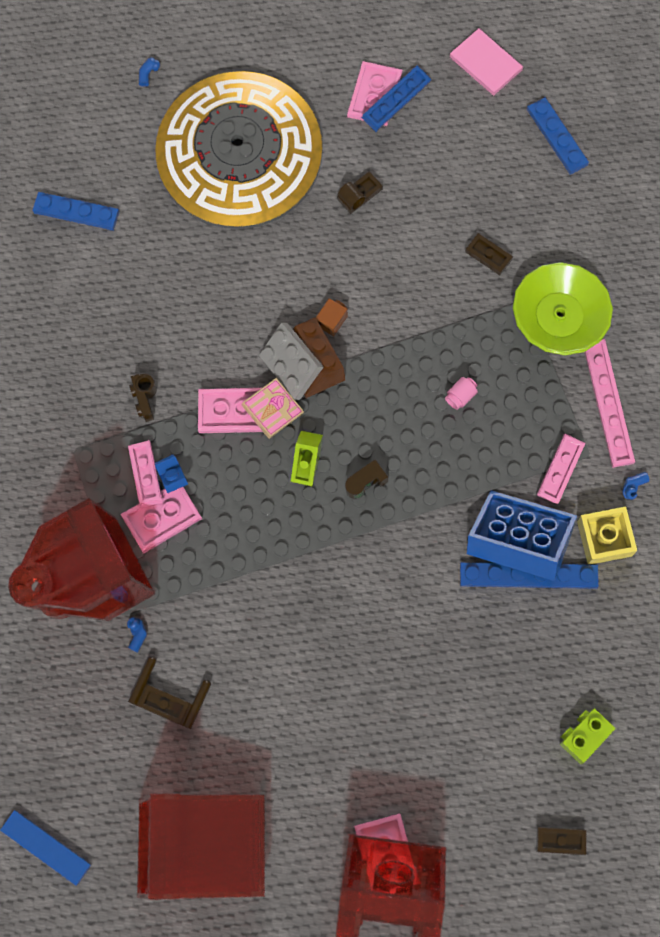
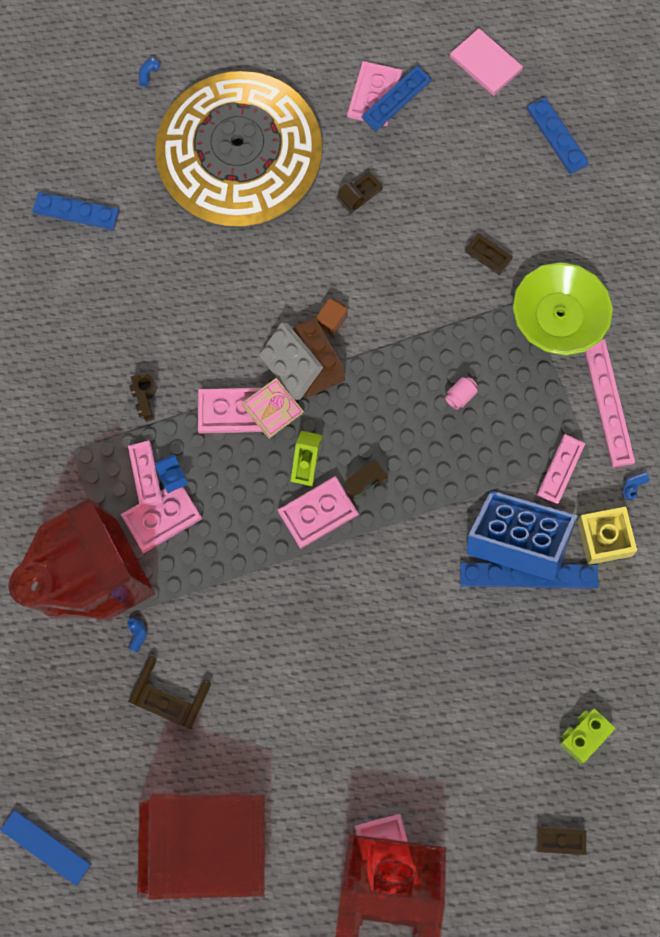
none -> bright pink tile [277,476,359,549]

